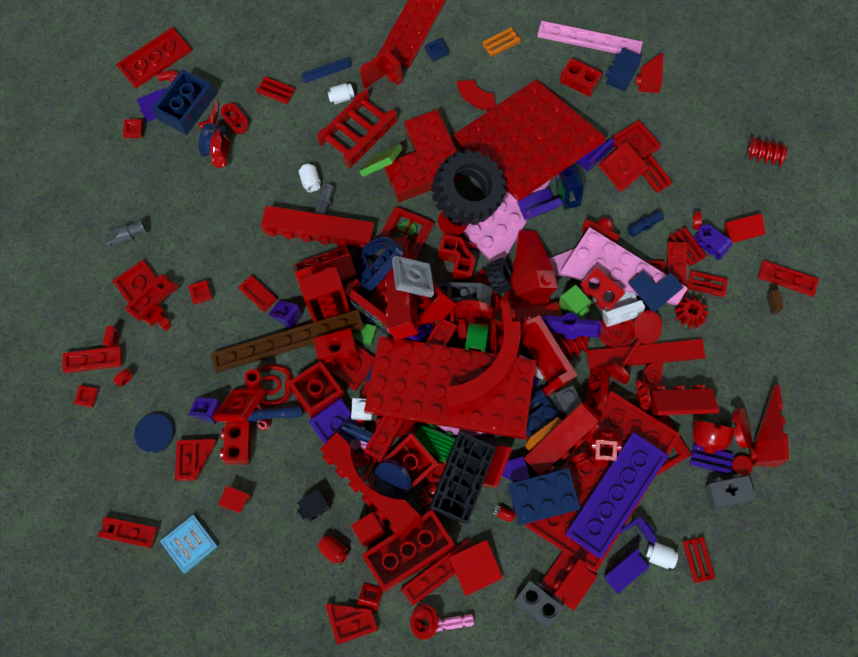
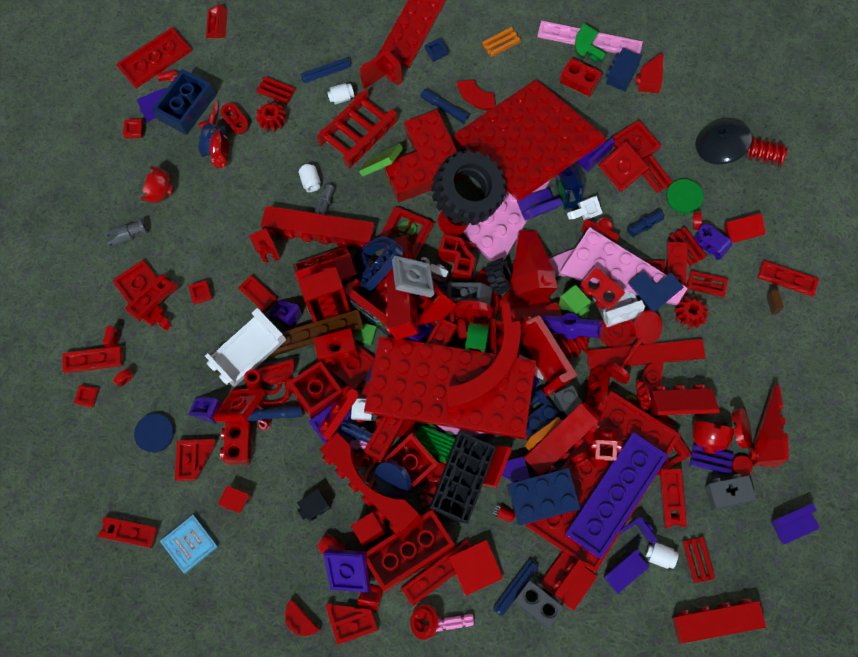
none -> red cylinder [141,165,173,203]
none -> white panel [205,308,286,387]
none -> red slope [206,4,227,38]
none -> red hinge [249,228,280,263]
none -> red gear [256,101,287,132]
none -> red plate [256,359,294,385]
none -> red plate [285,599,320,636]
none -> red plate [318,385,358,440]
none -> dark purple plate [323,549,371,592]
none -> dark blue piece [420,88,470,124]
none -> white plate [421,257,449,284]
none -> dark blue axle [493,560,538,616]
none -> white plate [567,196,602,220]
none -> green brick [575,23,606,63]
none -> red plate [659,469,686,528]
none -> green tile [666,179,704,214]
none -> red brick [672,598,767,644]
none -> black dish [695,120,752,164]
none -> dark purple panel [771,503,819,544]

